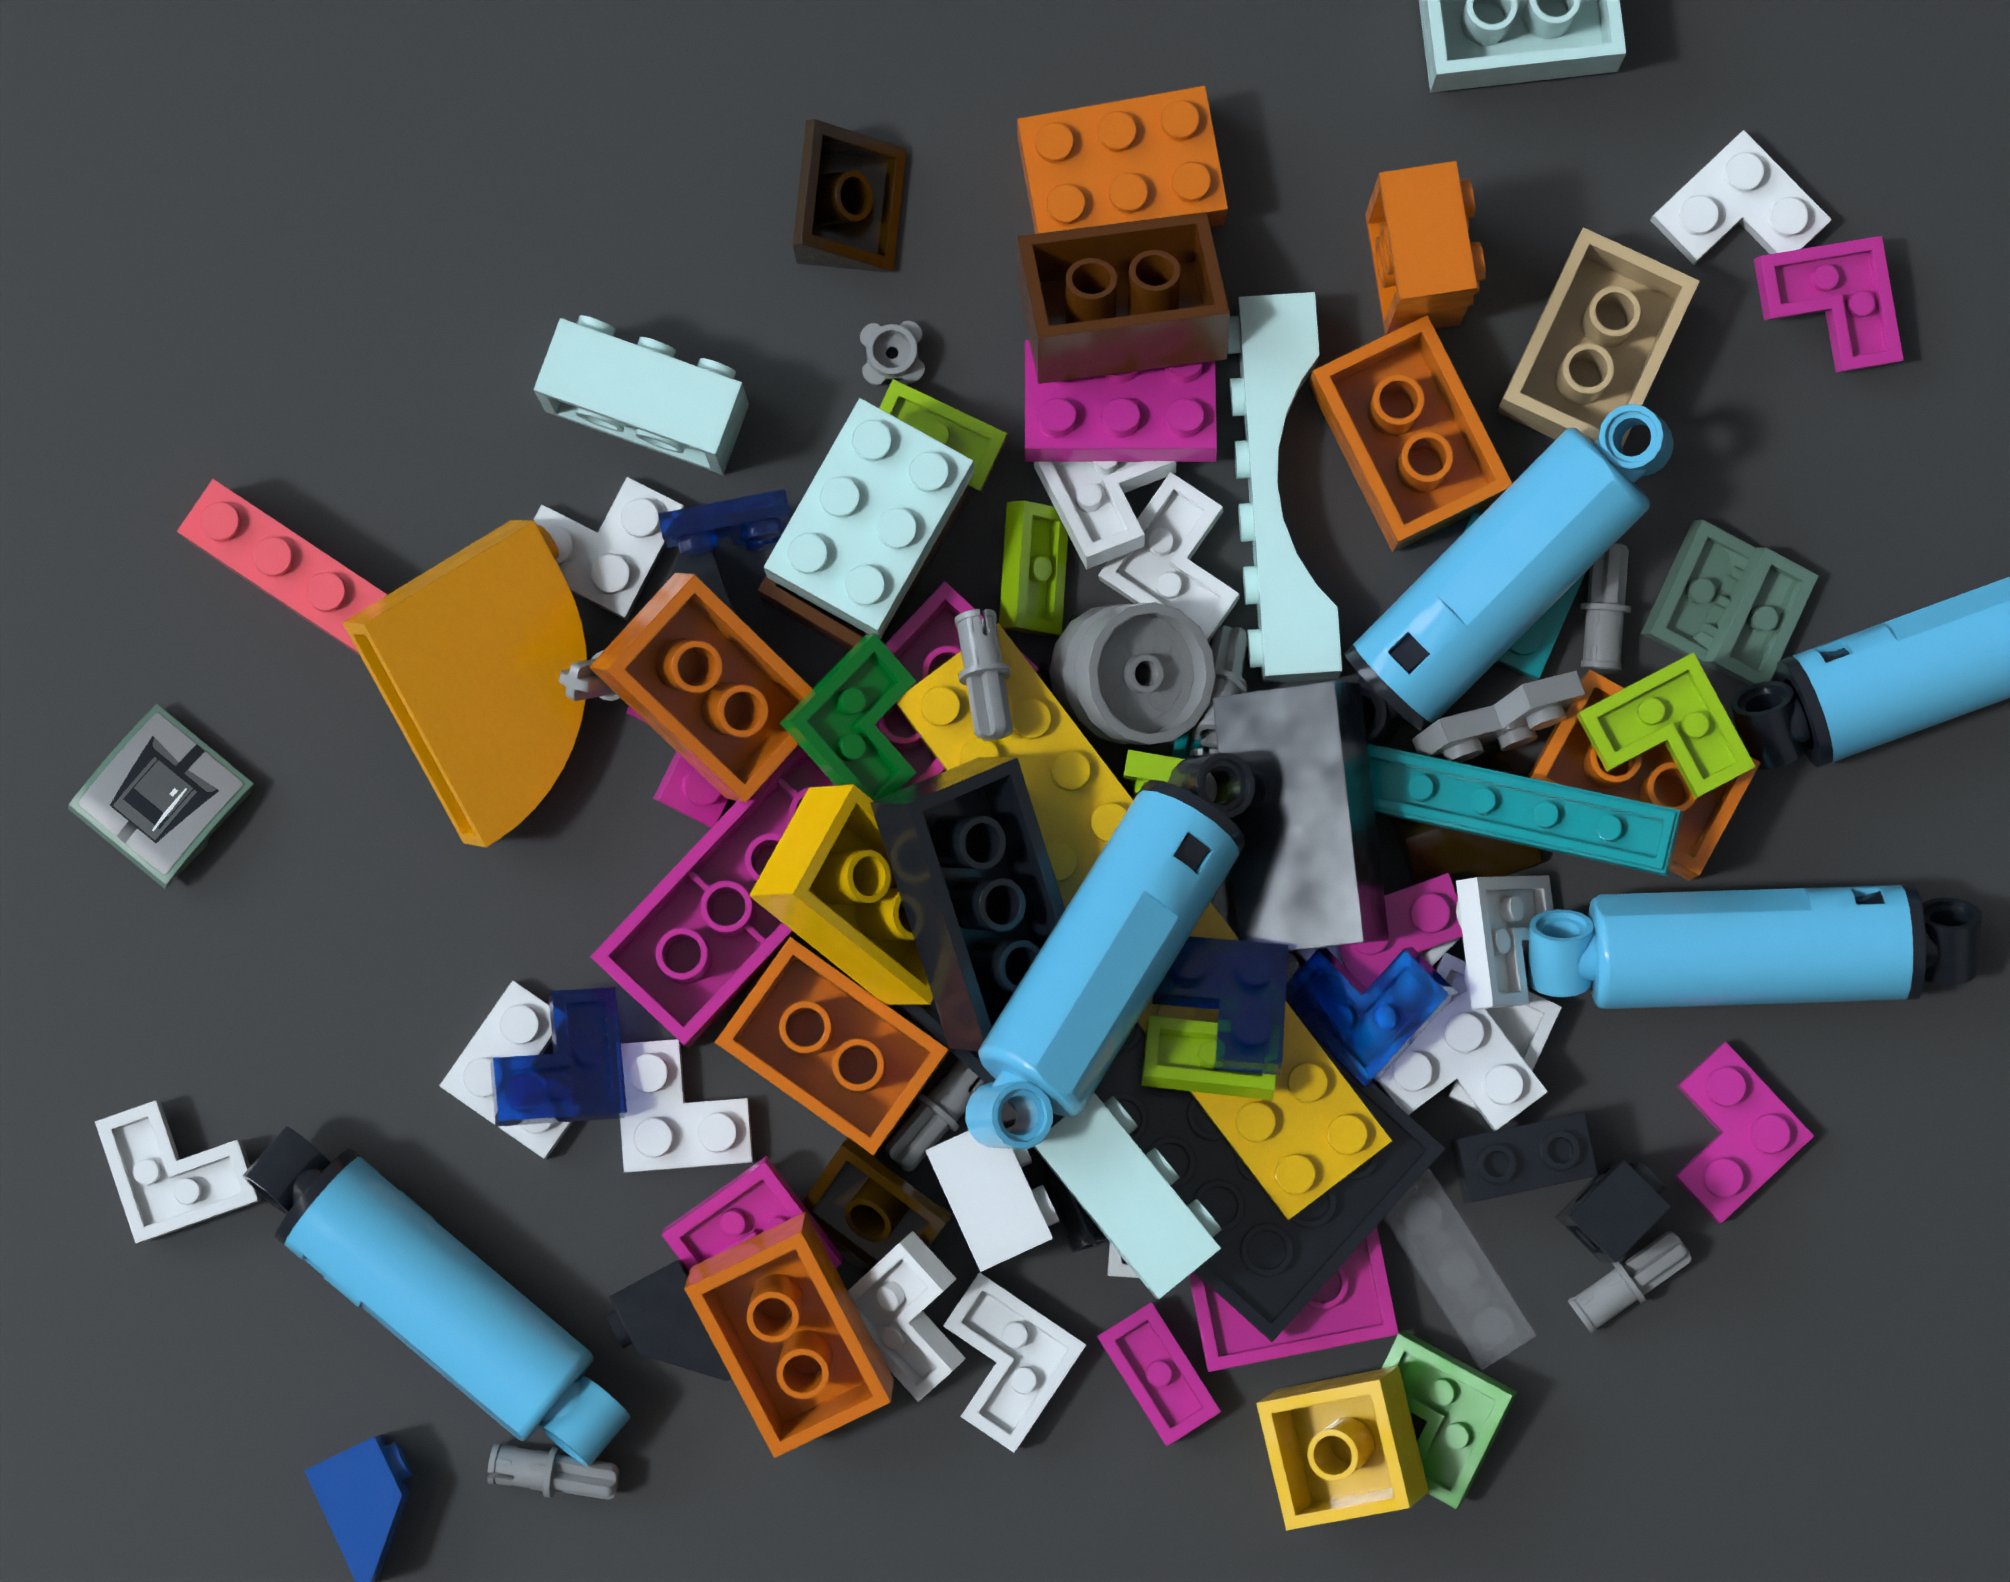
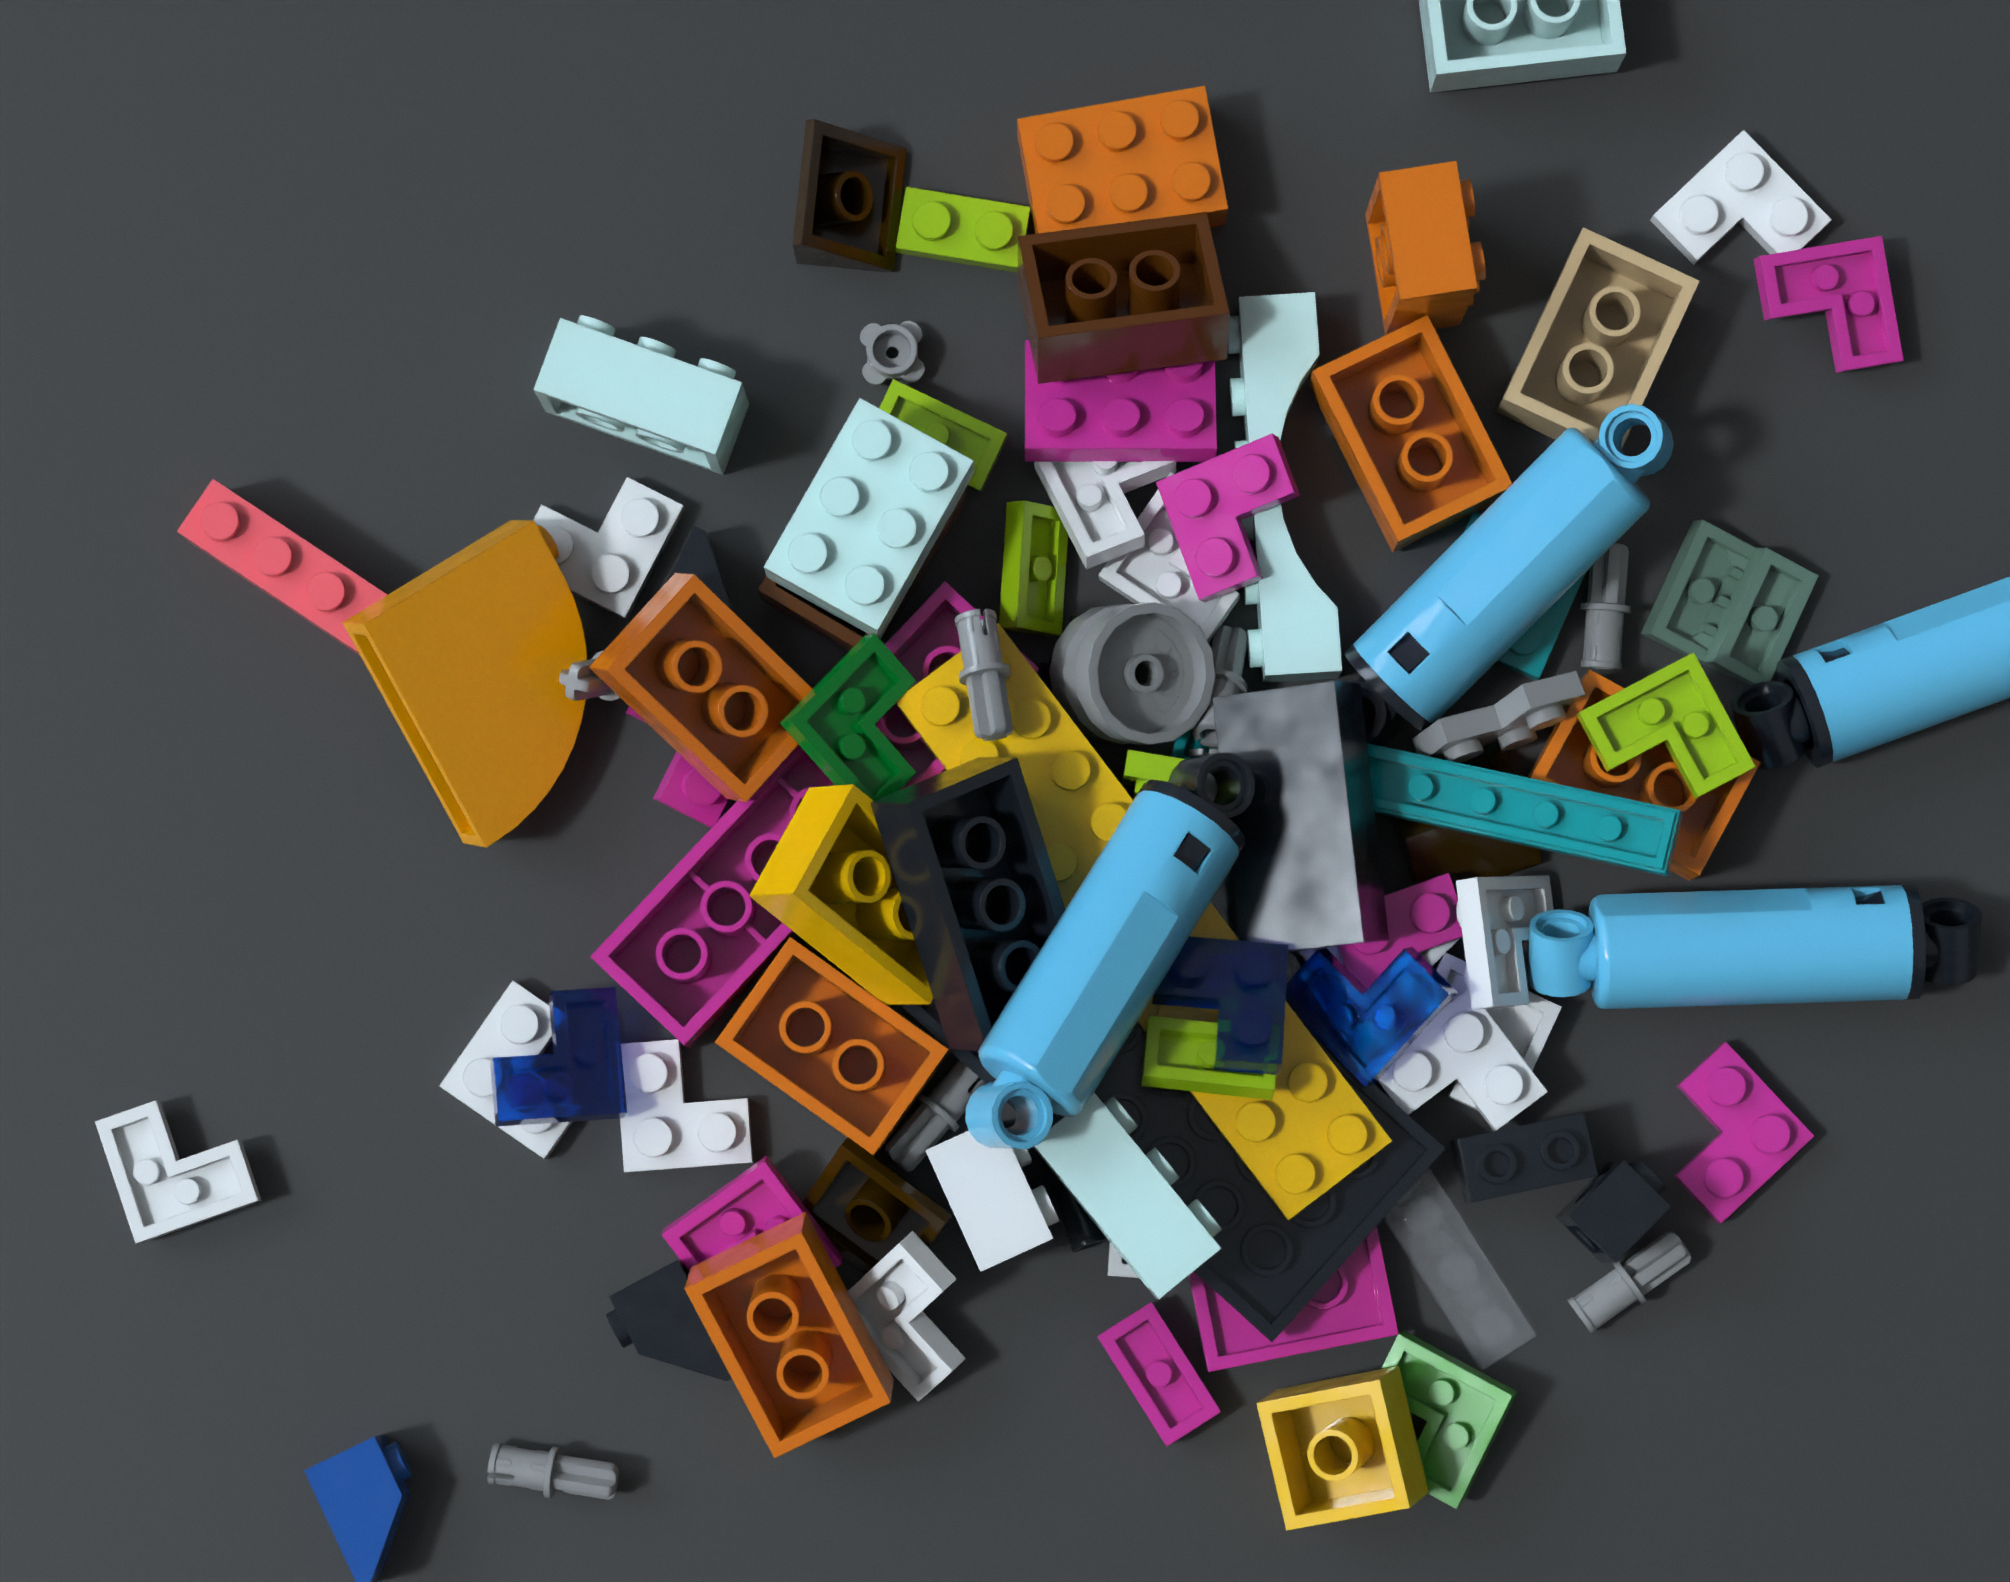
slope [68,703,254,889] -> none
medium azure piece [242,1126,631,1467] -> none
clear blue plate [658,489,792,555] -> none
white plate [943,1272,1086,1453] -> none
none -> lime plate [896,187,1030,273]
none -> dark pink plate [1156,433,1300,603]

